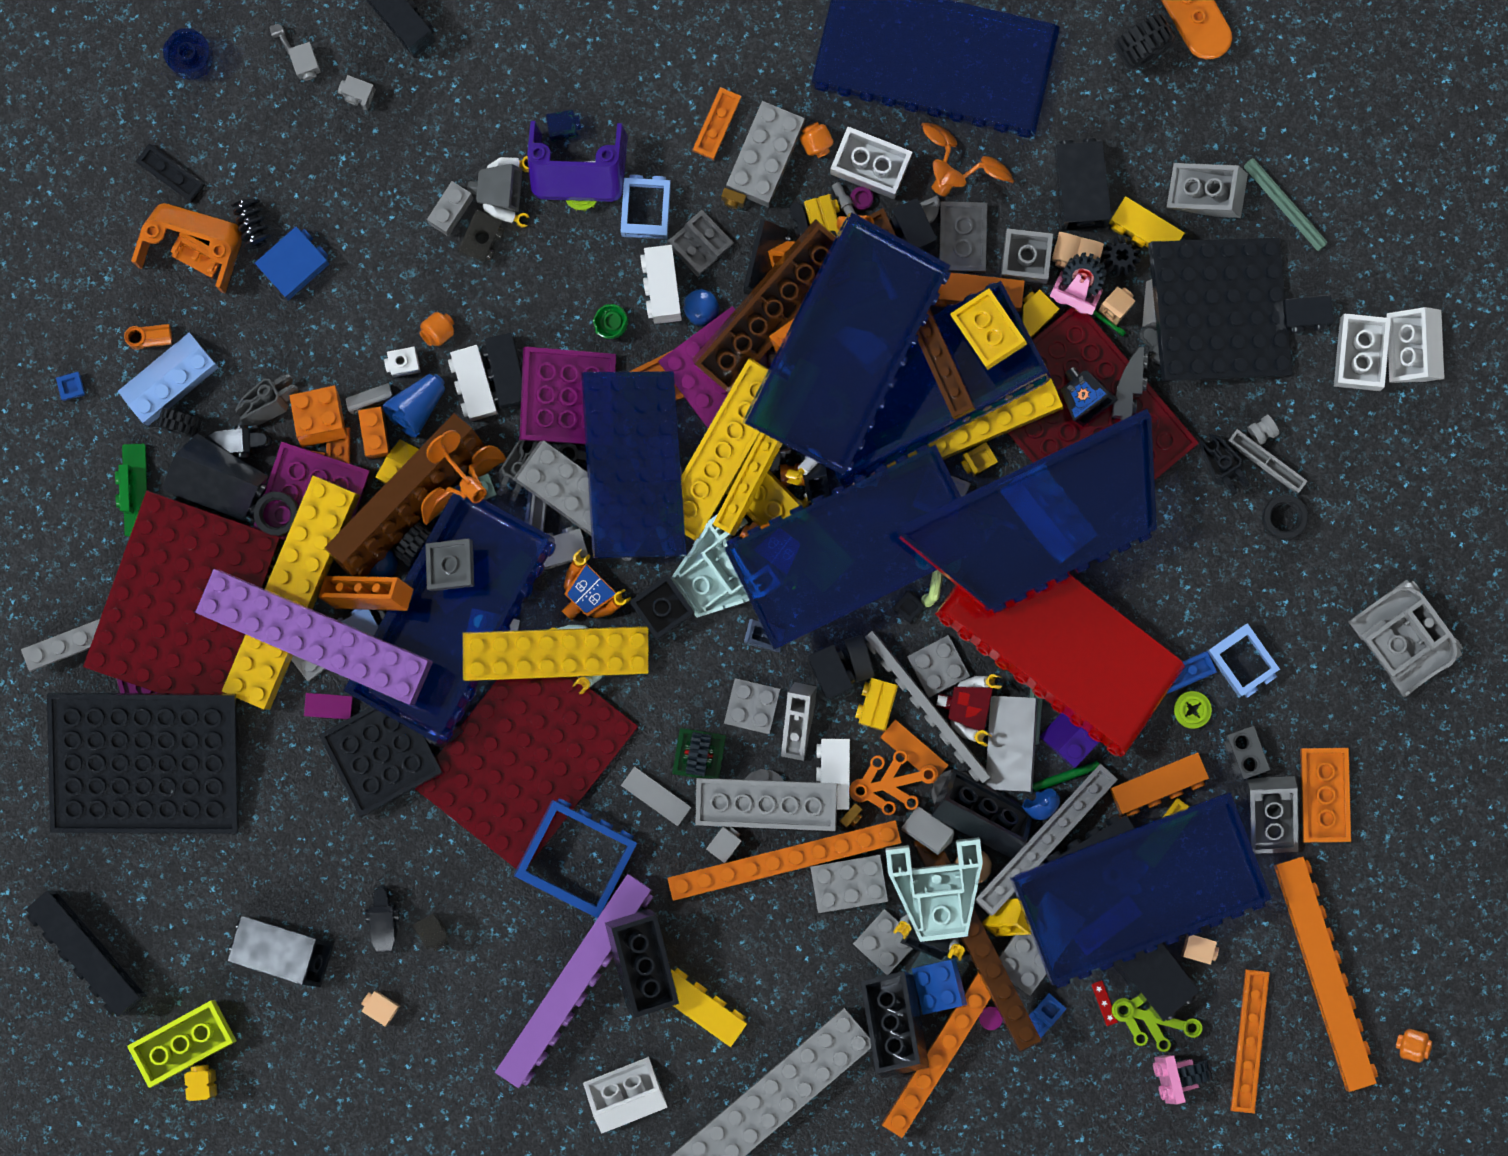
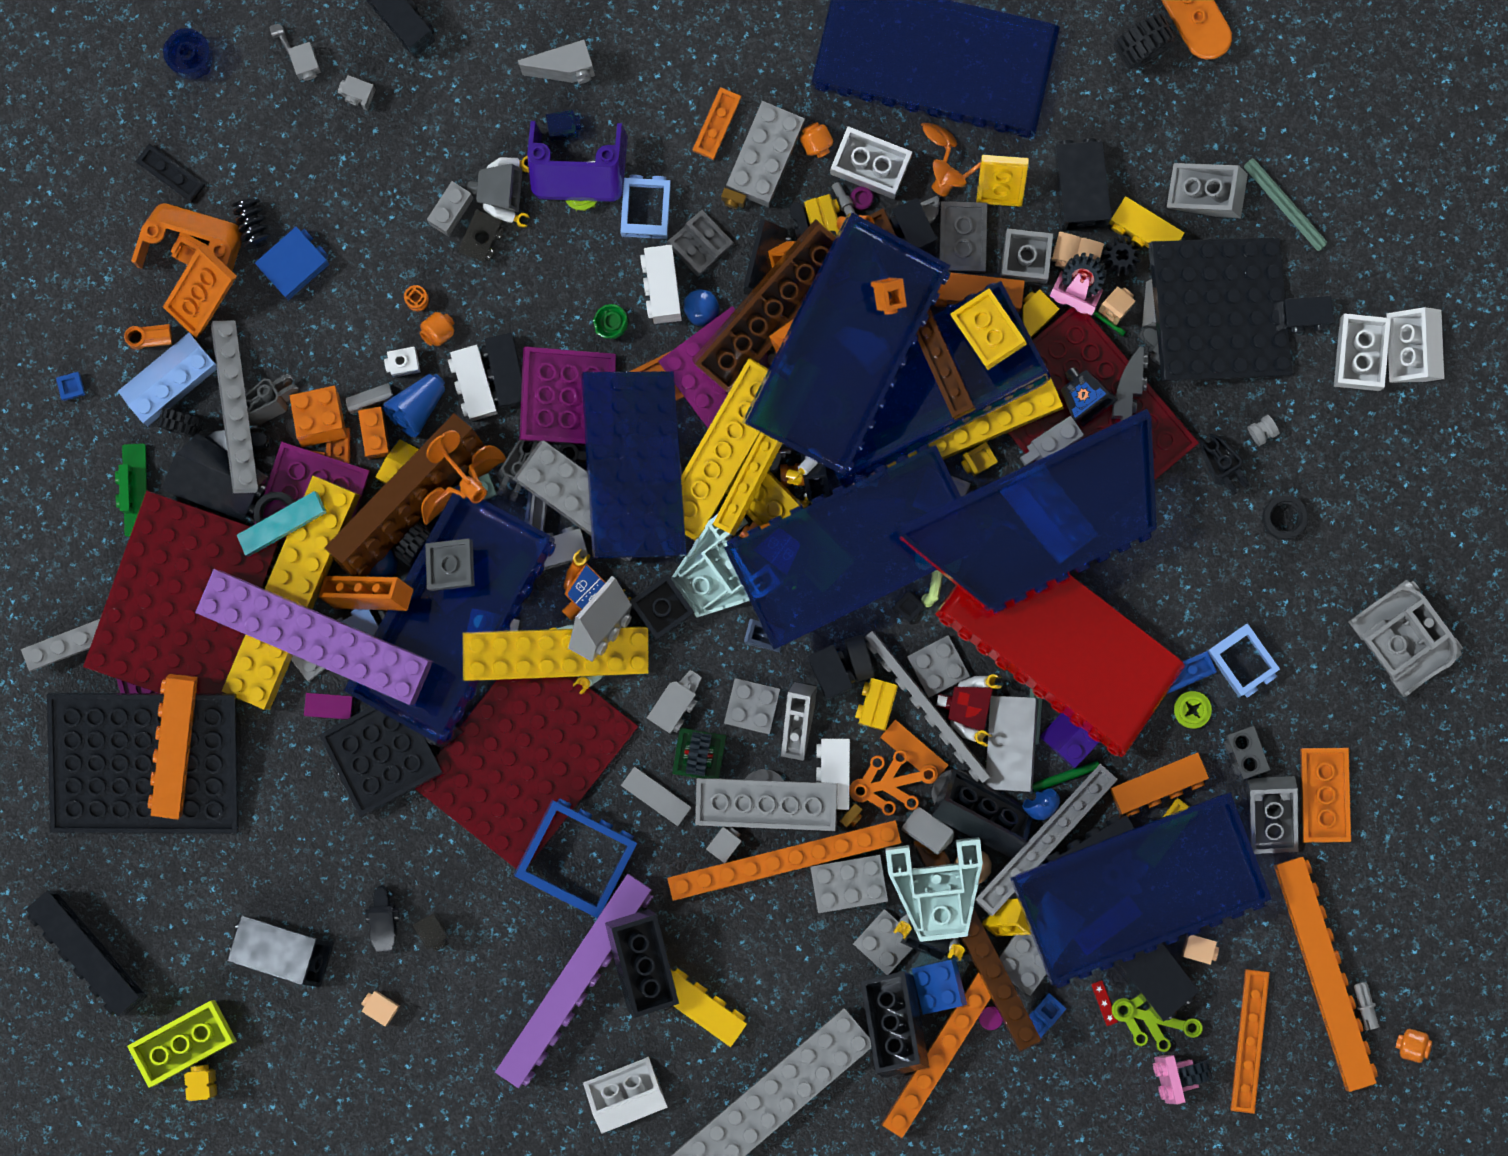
light grey piece [1227,429,1307,494] -> none
none -> orange brick [148,674,198,820]
none -> orange plate [163,245,237,338]
none -> light grey plate [211,321,258,493]
none -> teal tile [237,491,327,557]
none -> orange wheel [404,285,429,312]
none -> light grey slope [518,40,595,84]
none -> light grey slope [568,576,632,662]
none -> light grey hinge [647,670,702,734]
none -> orange brick [871,278,907,314]
none -> yellow tile [976,155,1029,207]
none -> light grey hinge [1020,416,1084,466]
none -> light grey axle [1354,982,1380,1030]

